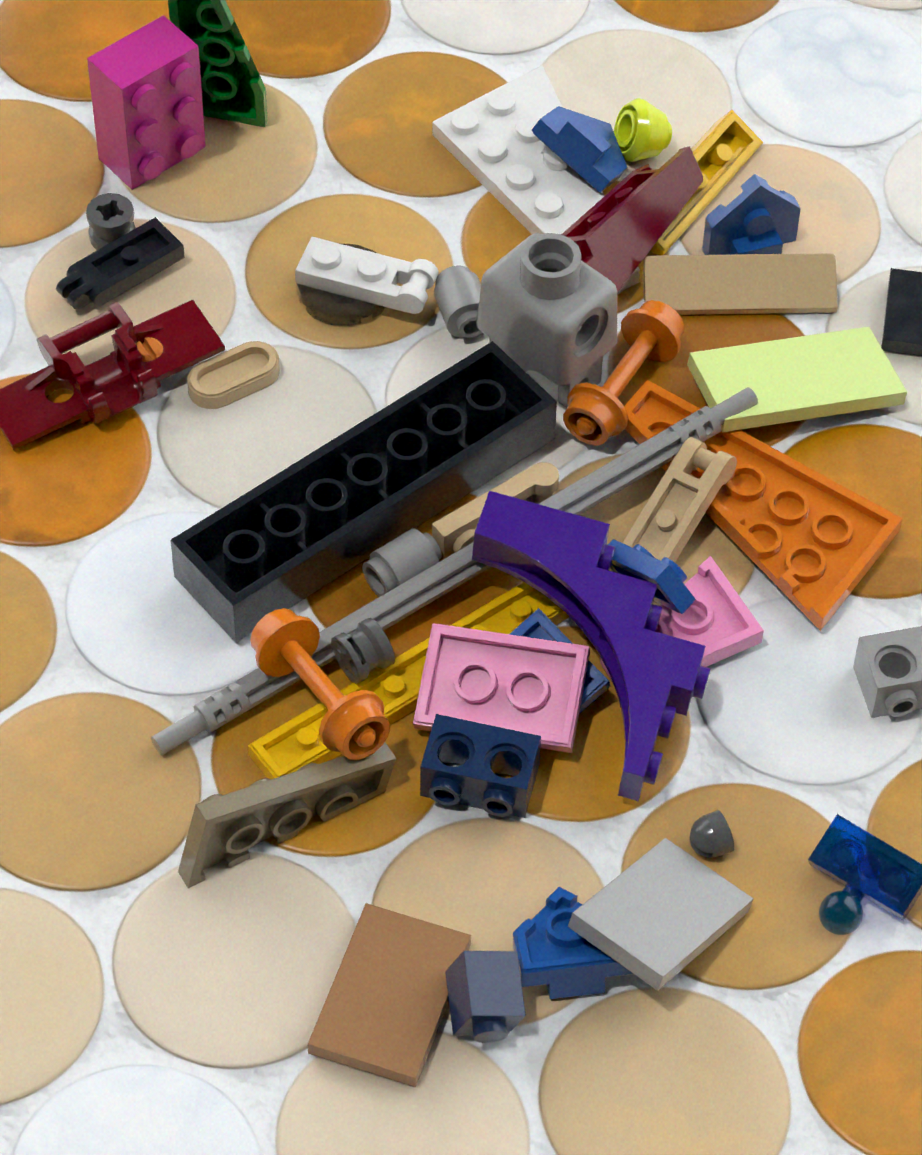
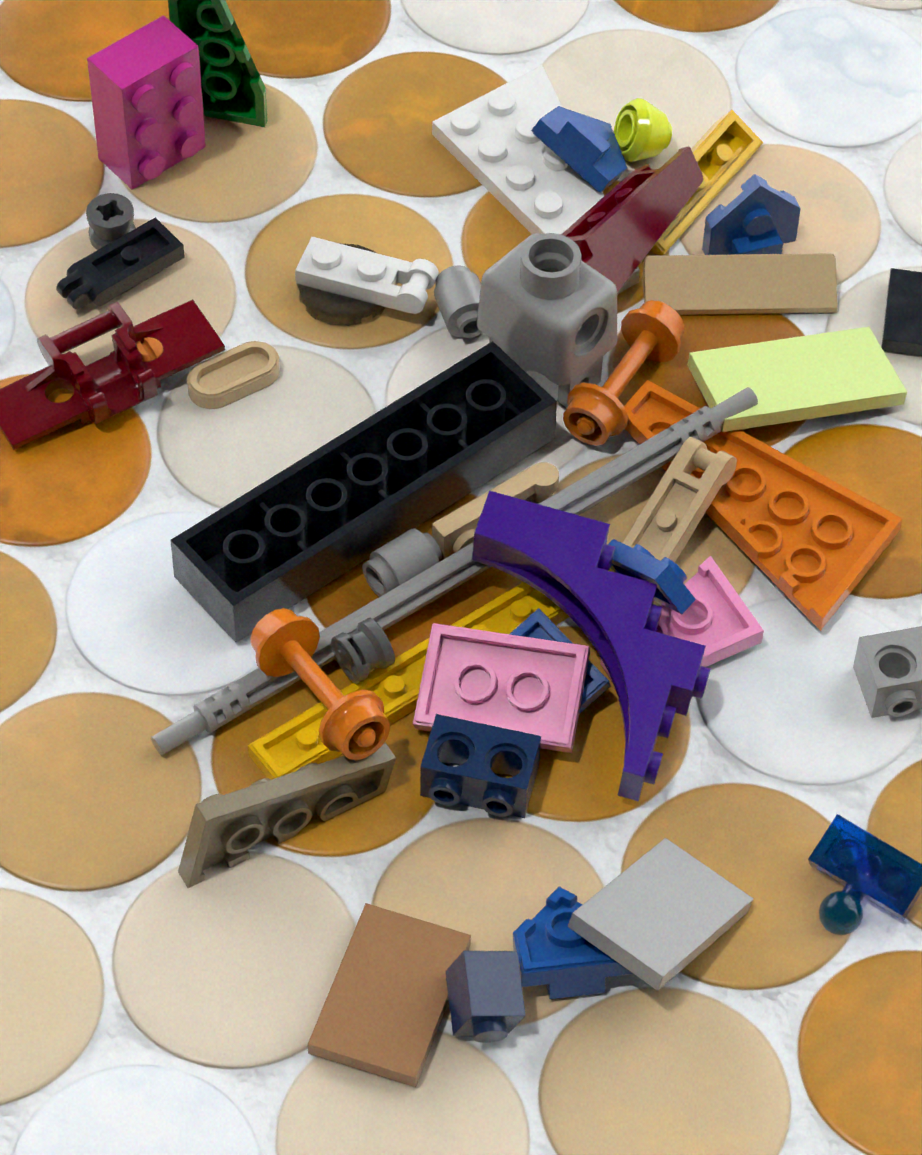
dark grey hinge [689,810,734,858] -> none

